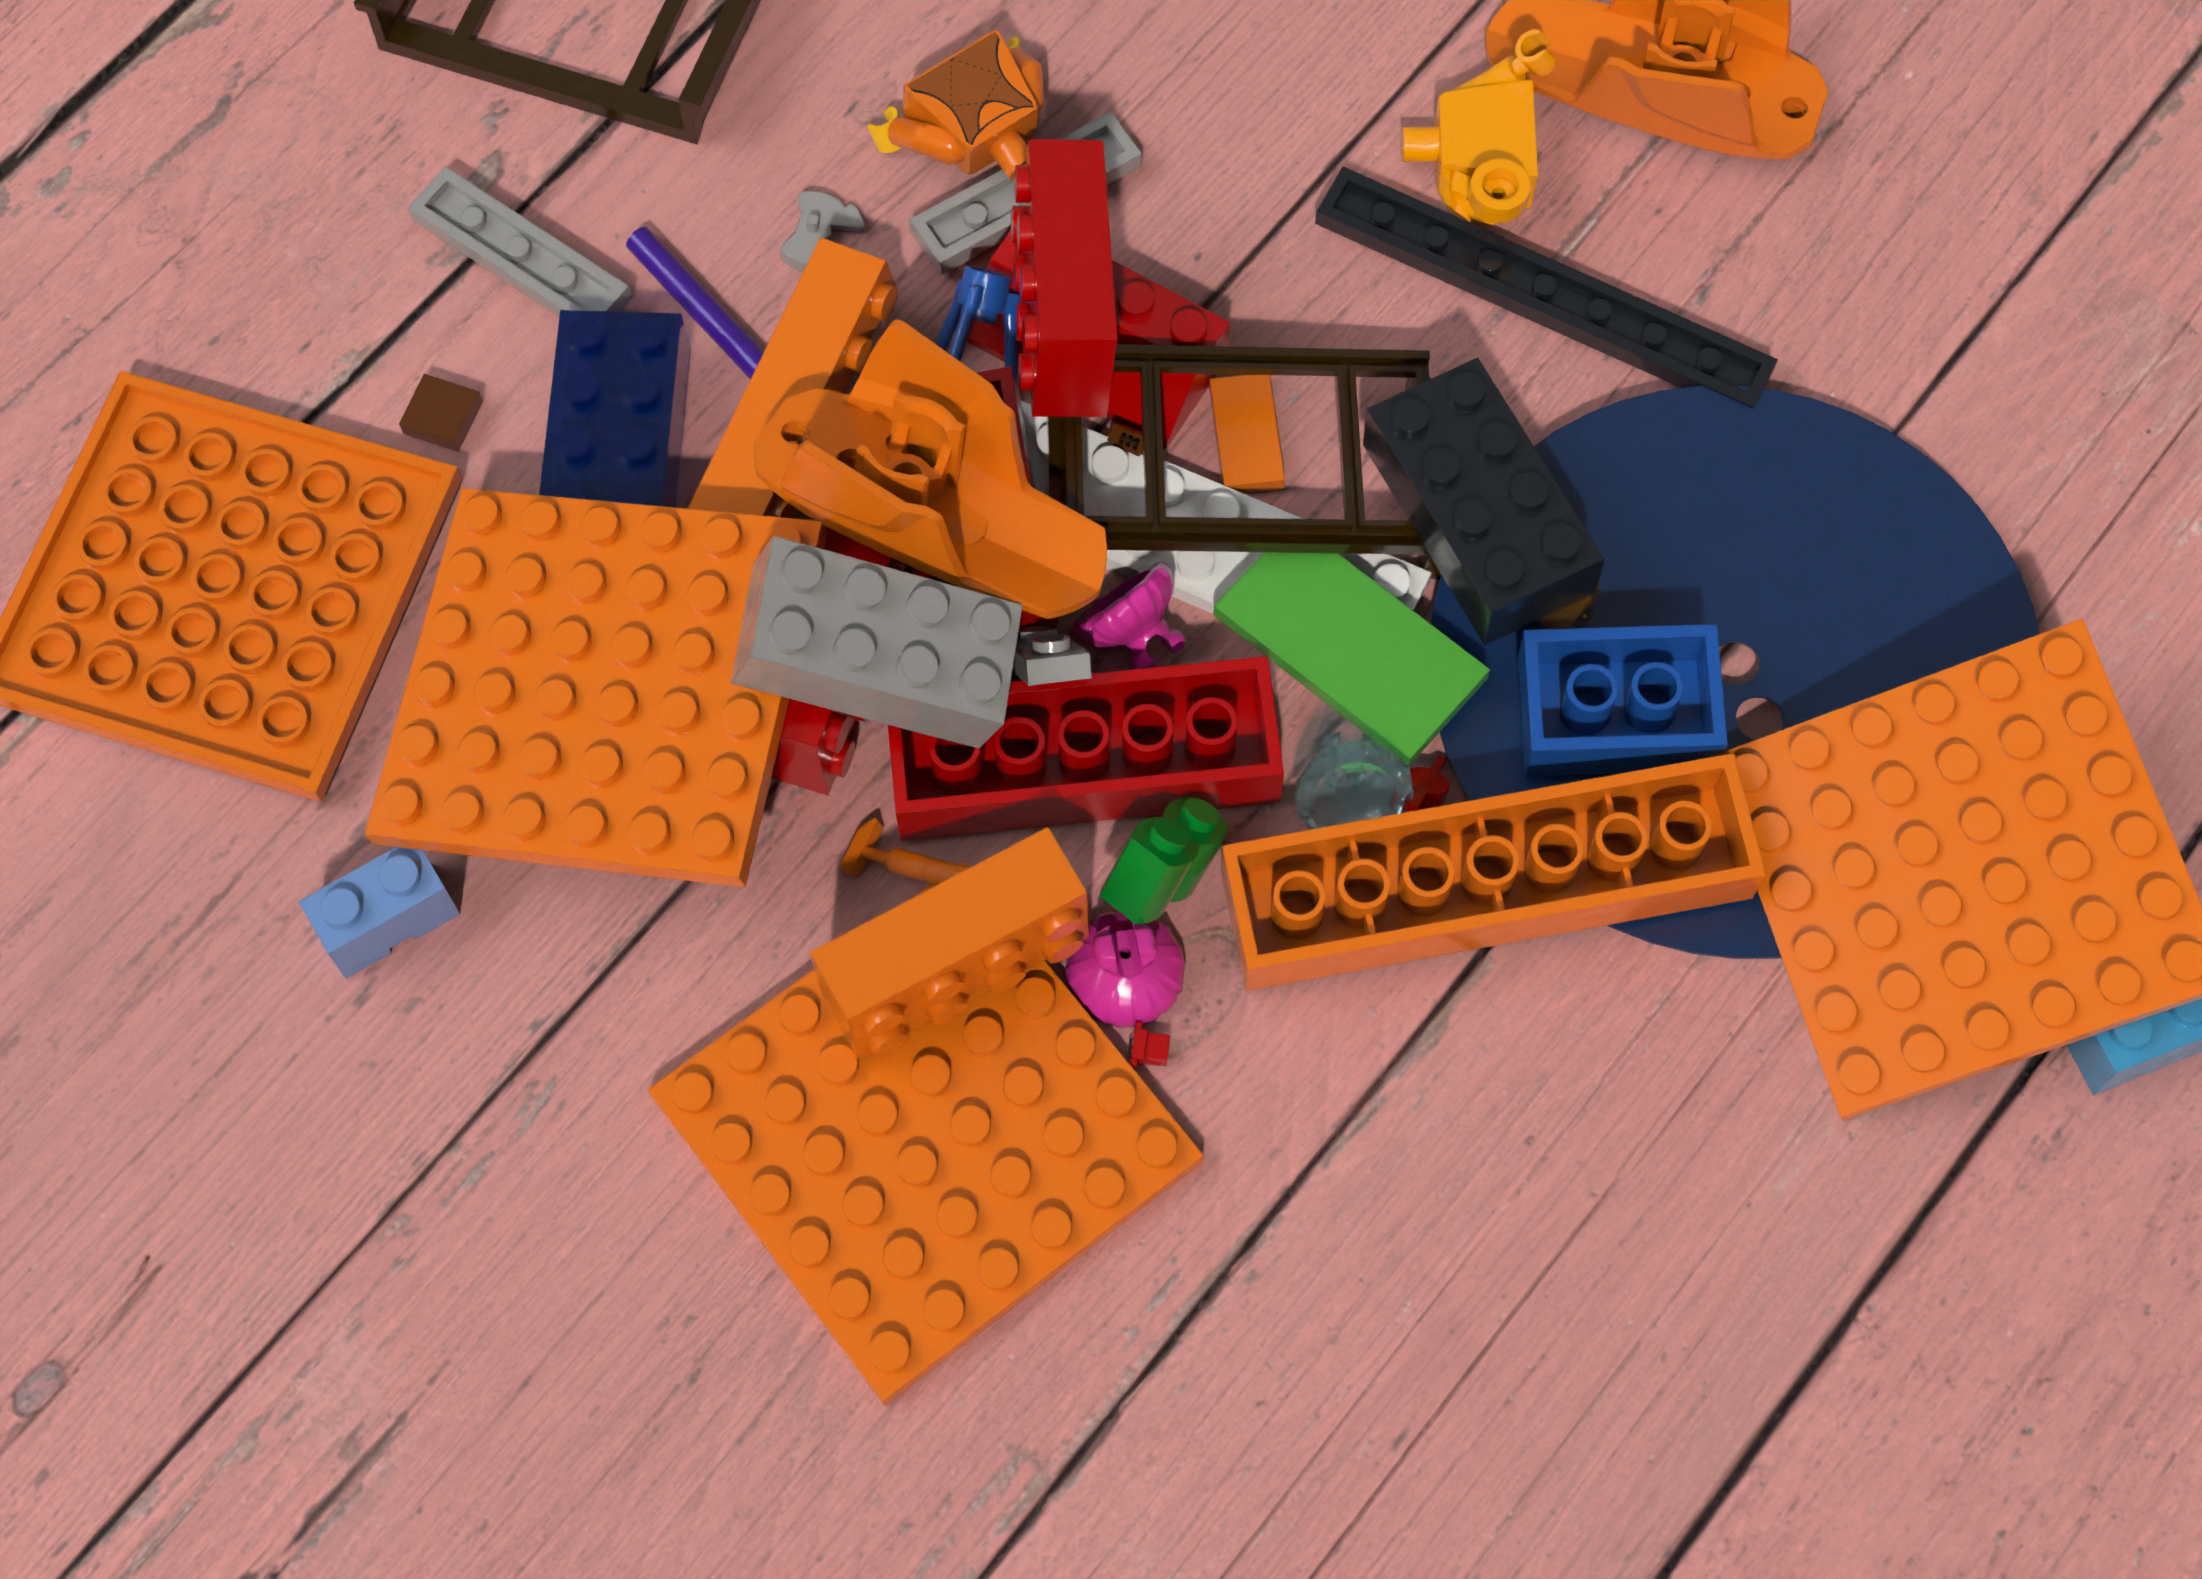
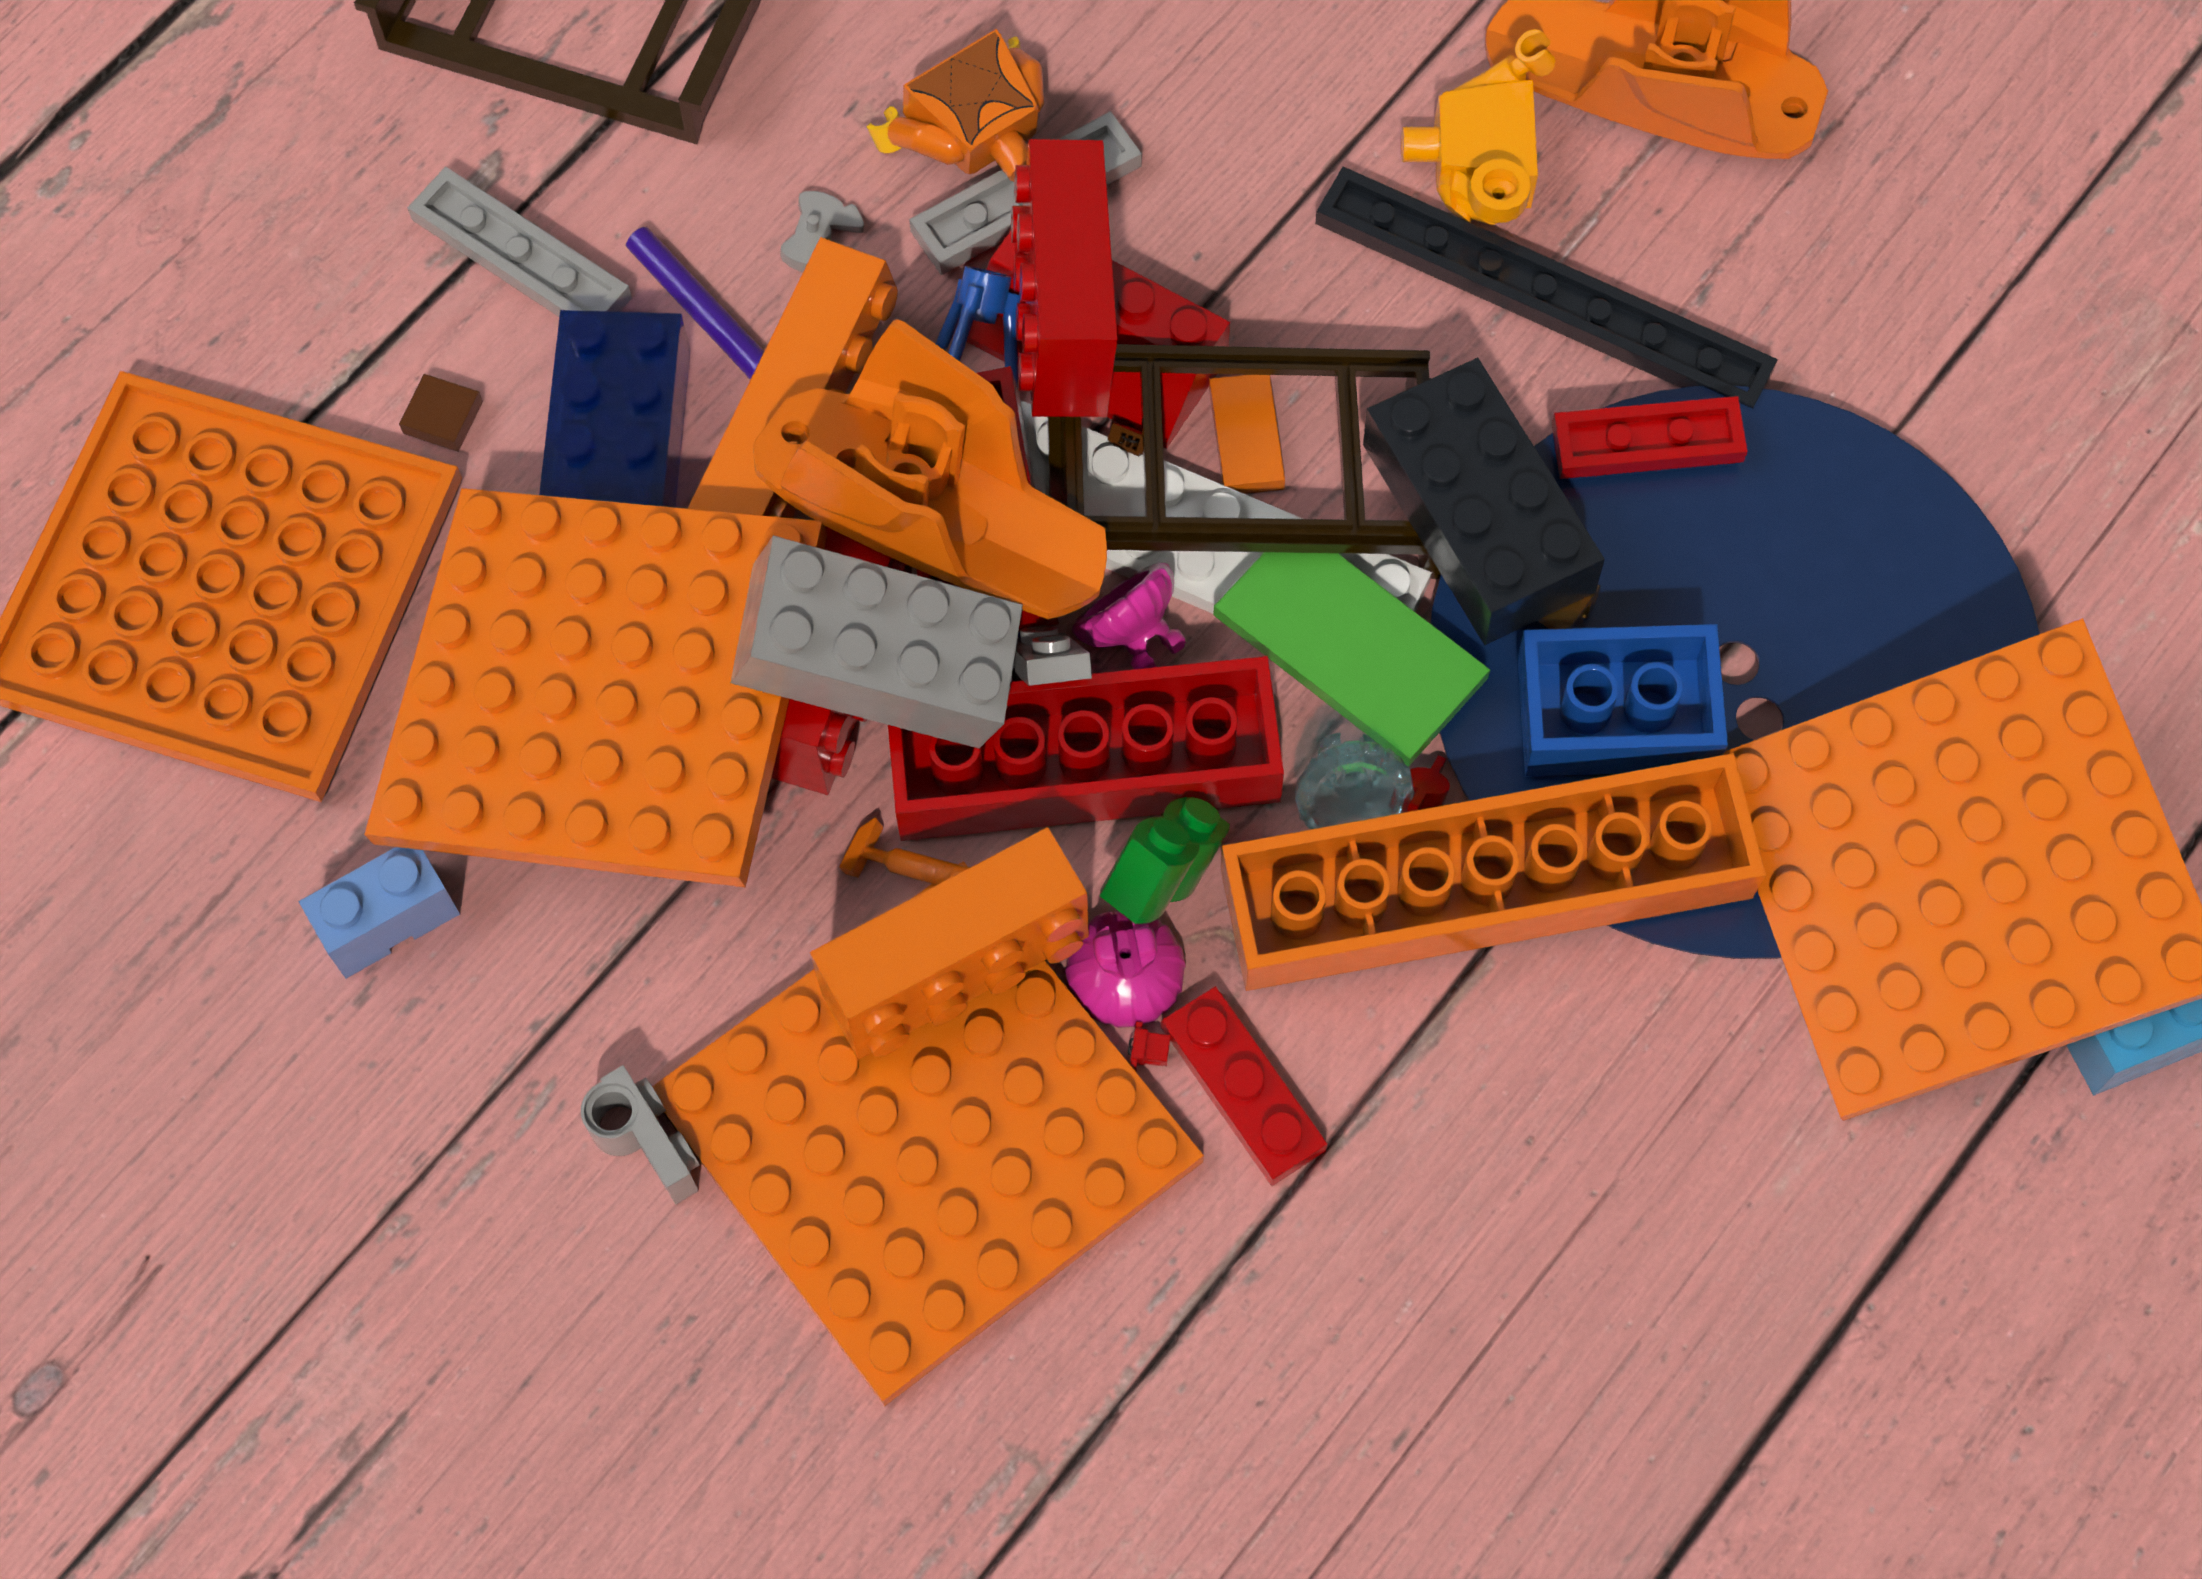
none -> light grey plate [581,1065,699,1205]
none -> red plate [1161,986,1328,1186]
none -> red plate [1552,396,1748,479]

